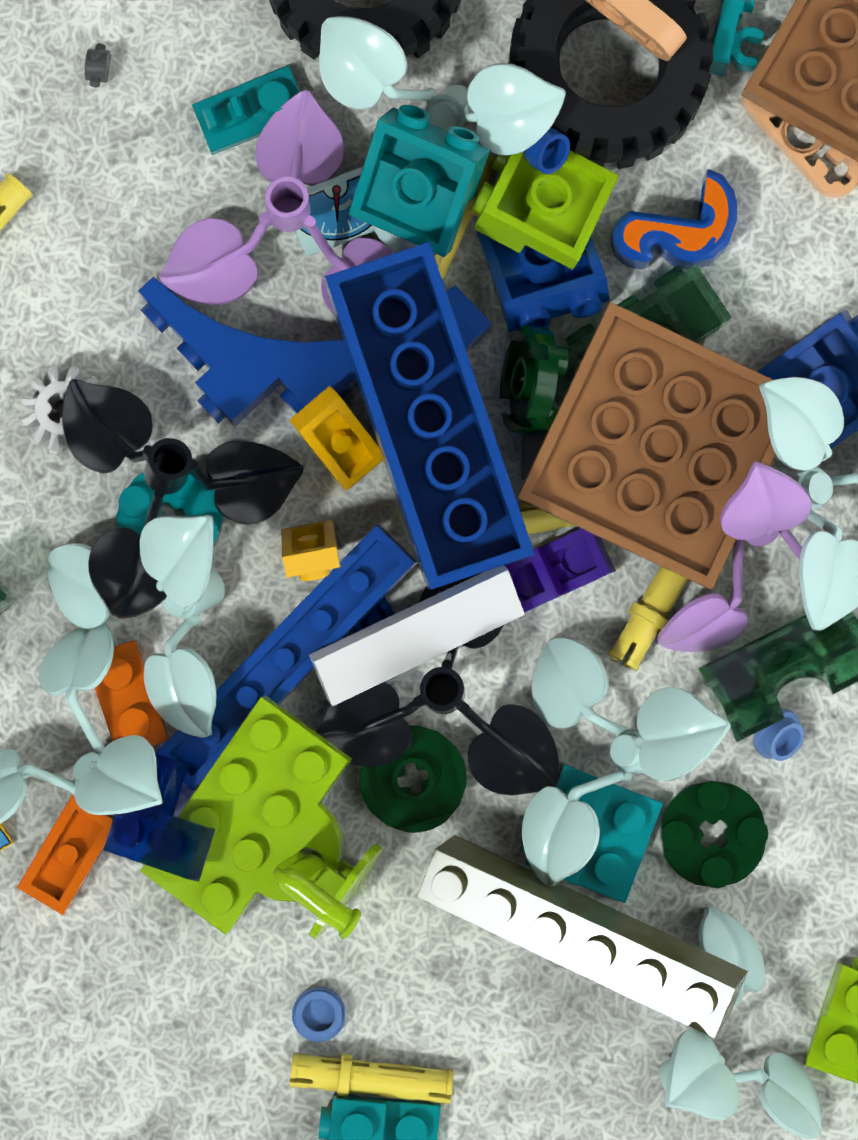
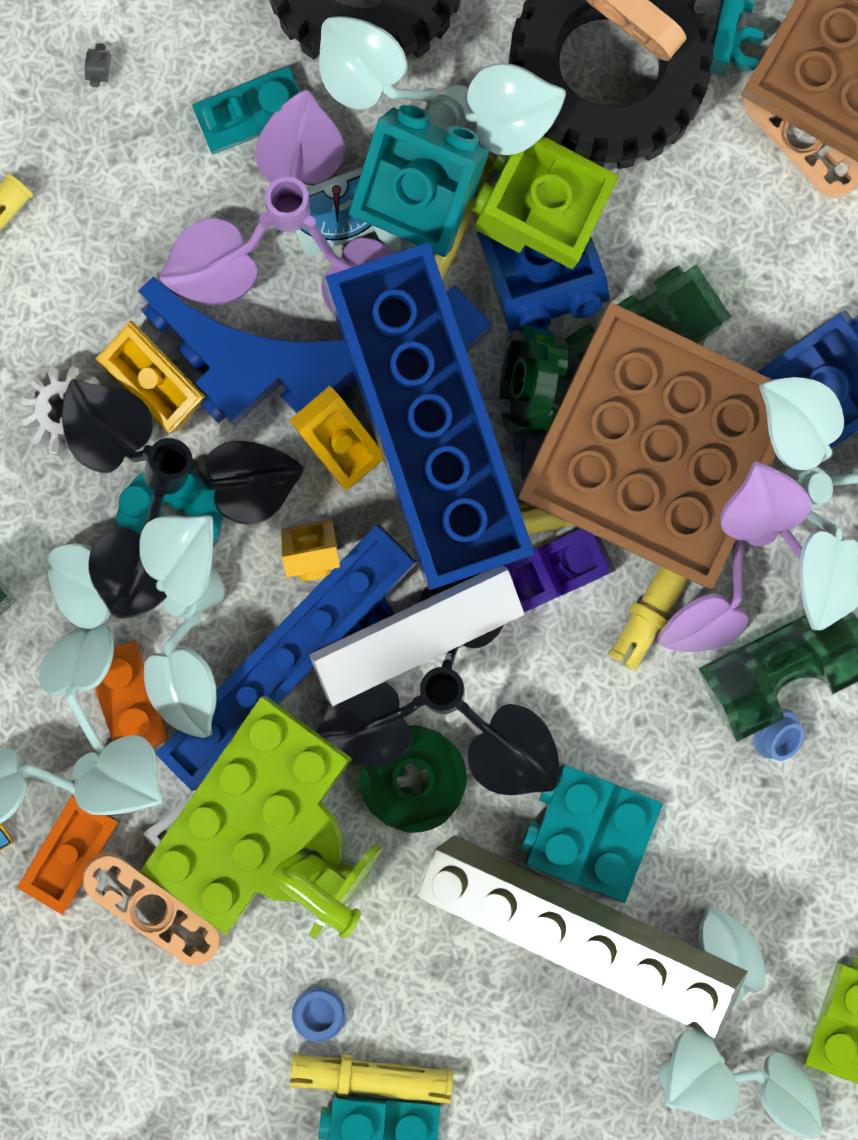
clear blue plate [104,753,215,882] -> none
light aqua plant [522,638,731,887] -> none
blue hinge [523,128,570,174] -> none
blue animal [611,169,737,270] -> none
dark green plate [660,781,769,889] -> none
none -> light nougat beam [82,852,219,965]
none -> yellow slope [96,321,205,434]

